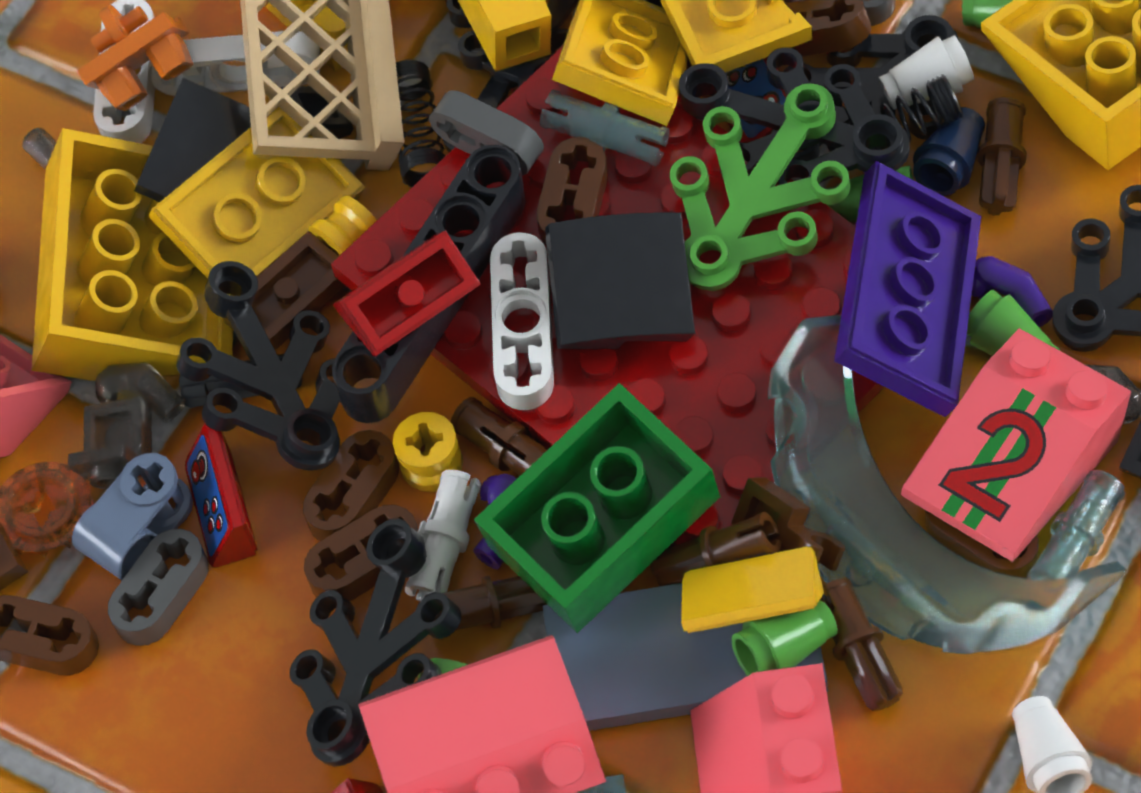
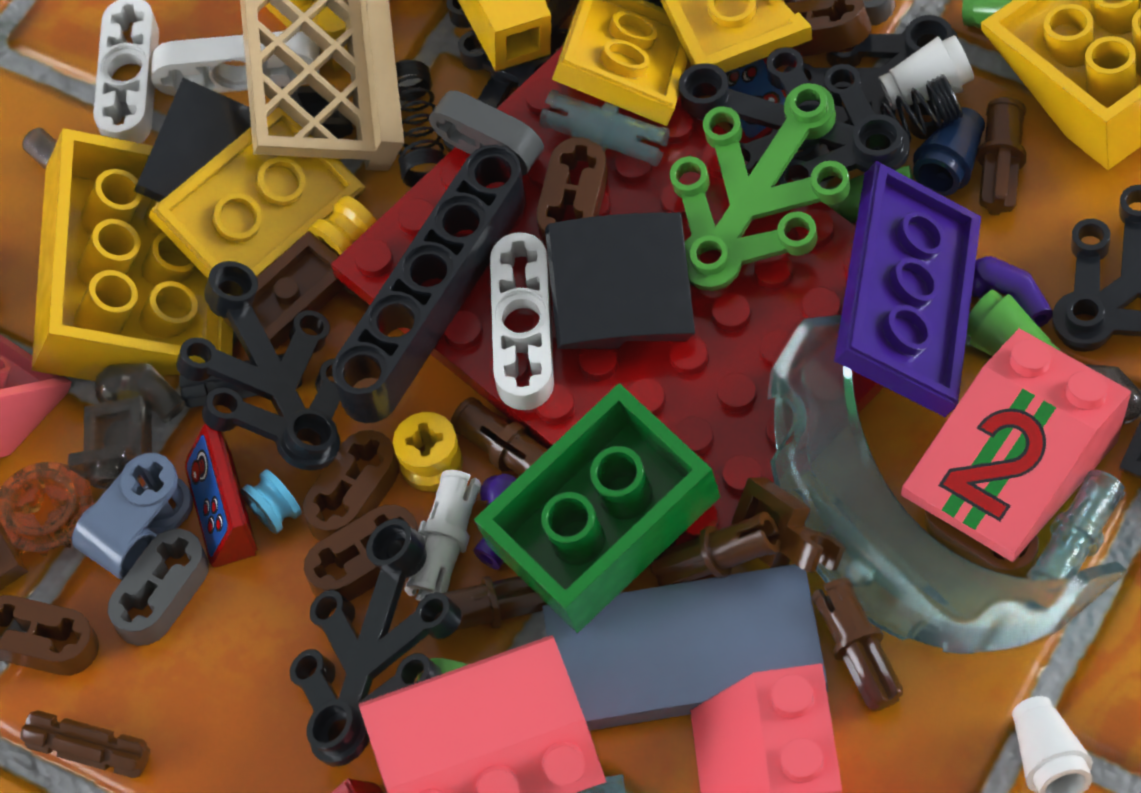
orange hips [77,5,193,111] -> none
red slope [333,230,481,357] -> none
yellow slope [681,546,824,633] -> none
bright green cone [732,600,837,676] -> none
none -> reddish brown axle [21,710,150,778]
none -> medium azure bush [240,469,302,534]

